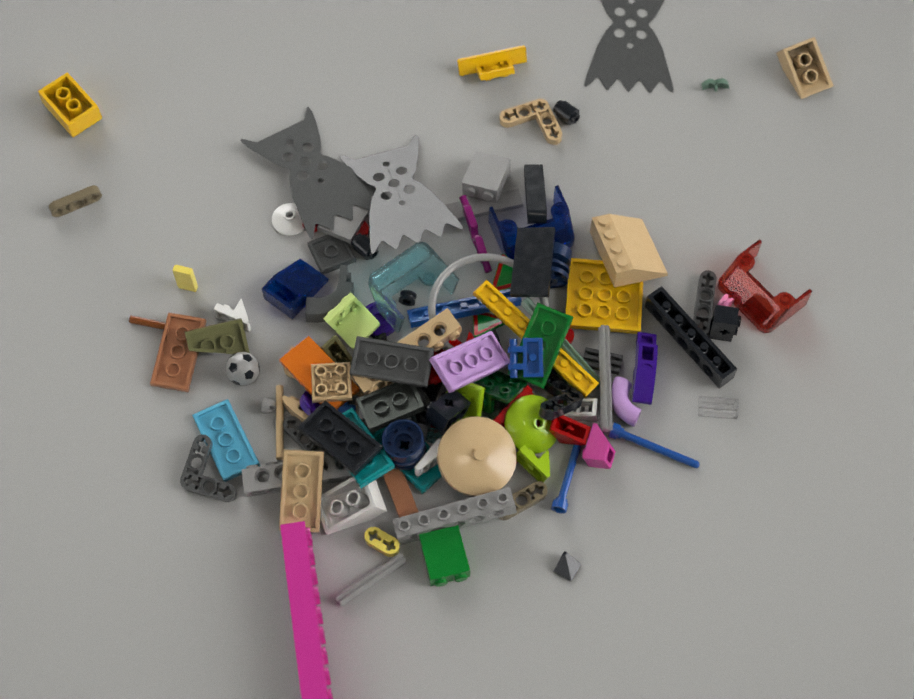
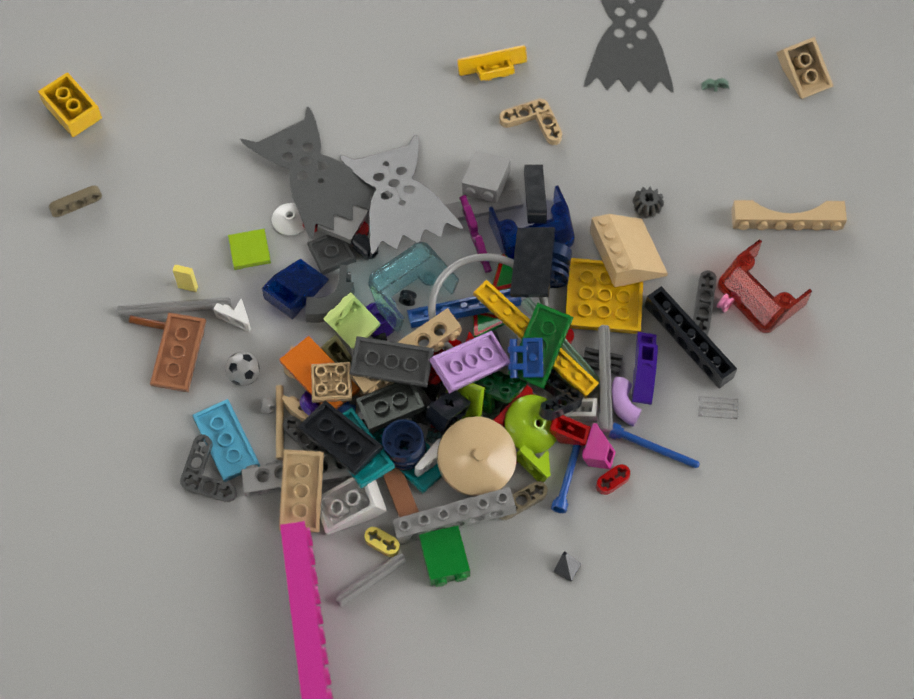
olive wing [184,318,250,354] -> none
black brick [553,100,580,125] -> none
black brick [709,305,741,342] -> none
none -> light grey axle [117,297,231,316]
none -> lime tile [228,228,271,270]
none -> red beam [596,464,631,495]
none -> dark grey gear [632,186,664,218]
none -> tan arch [731,200,847,231]

